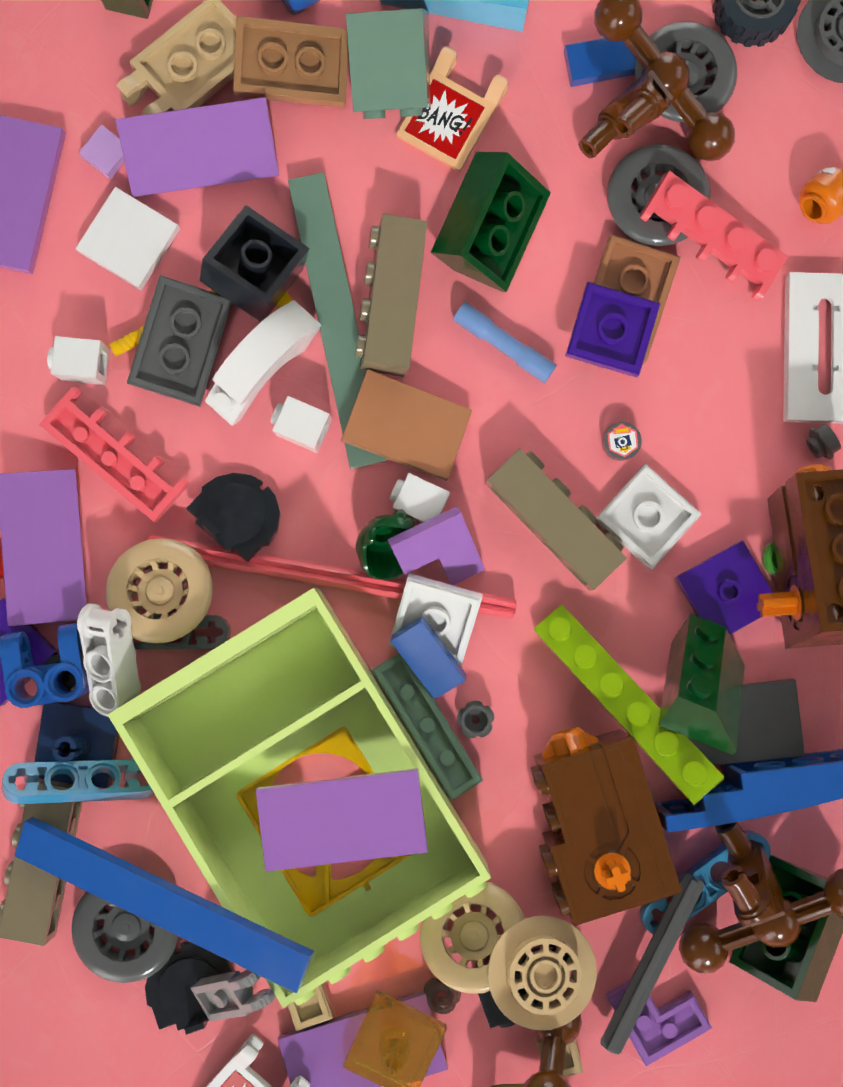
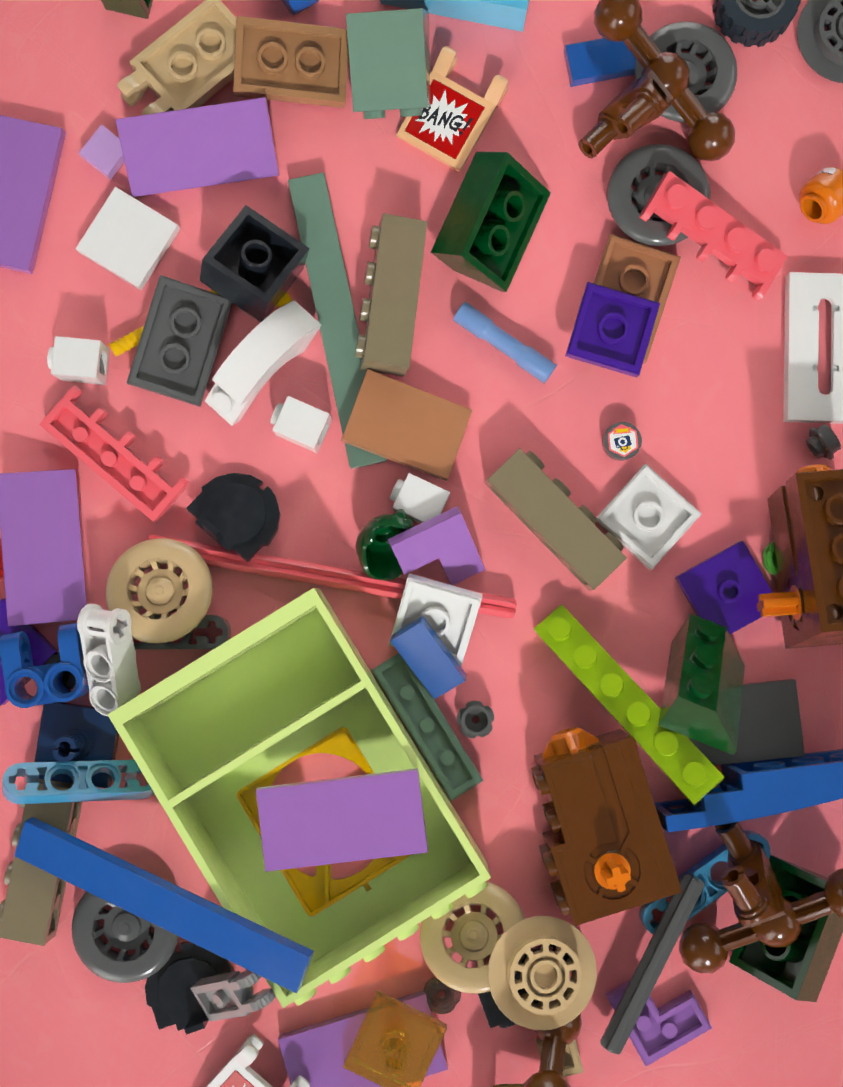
tan tile [288,984,334,1032] -> none

